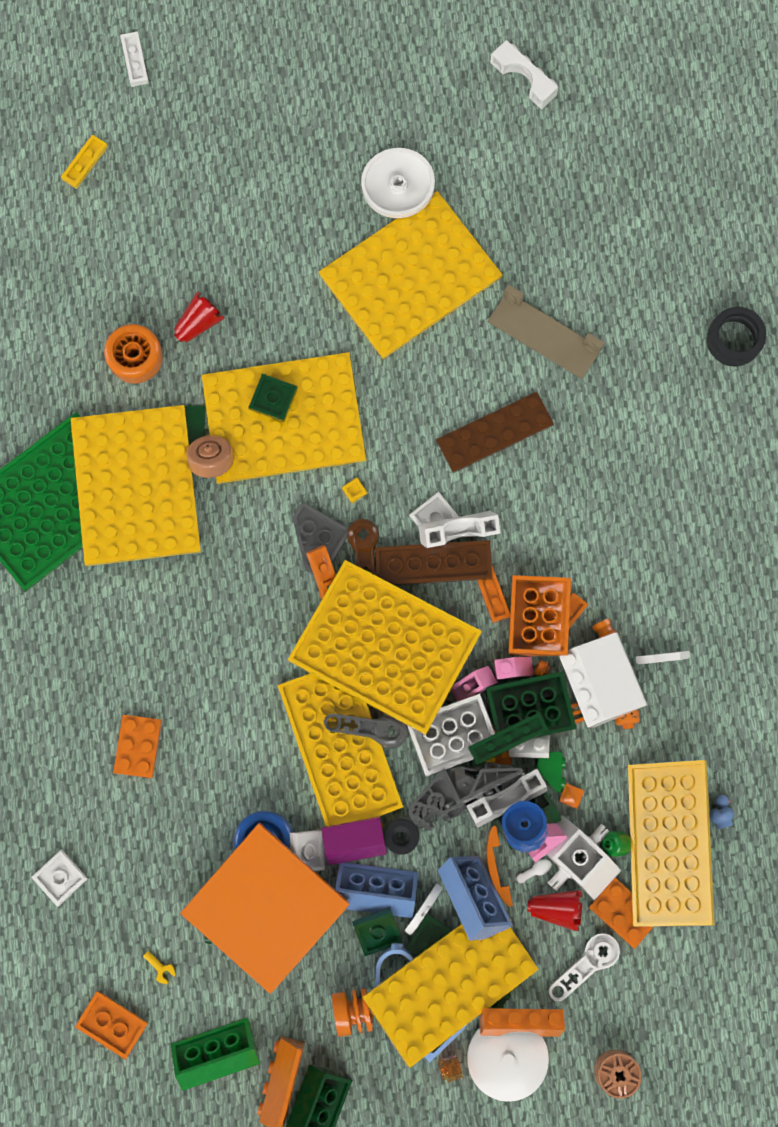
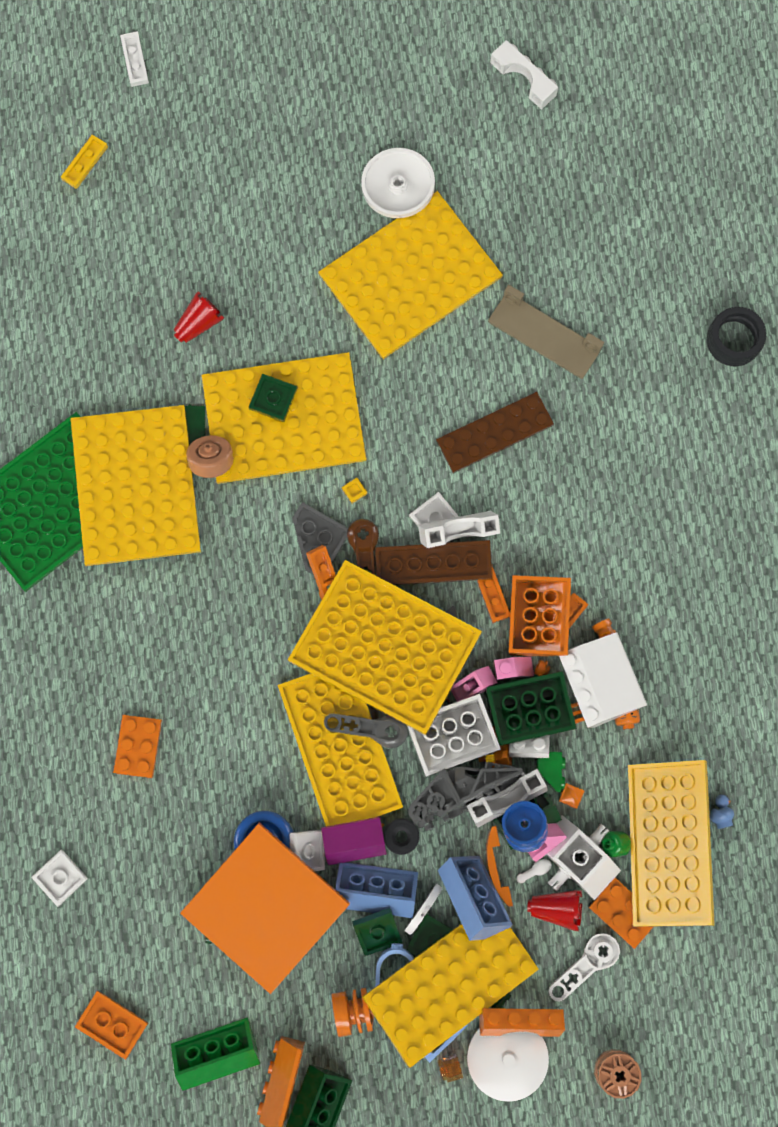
orange wheel [104,324,163,384] -> none
yellow bar [143,950,176,984] -> none
dark green plate [468,713,548,766] -> none
white tile [636,651,690,664] -> none

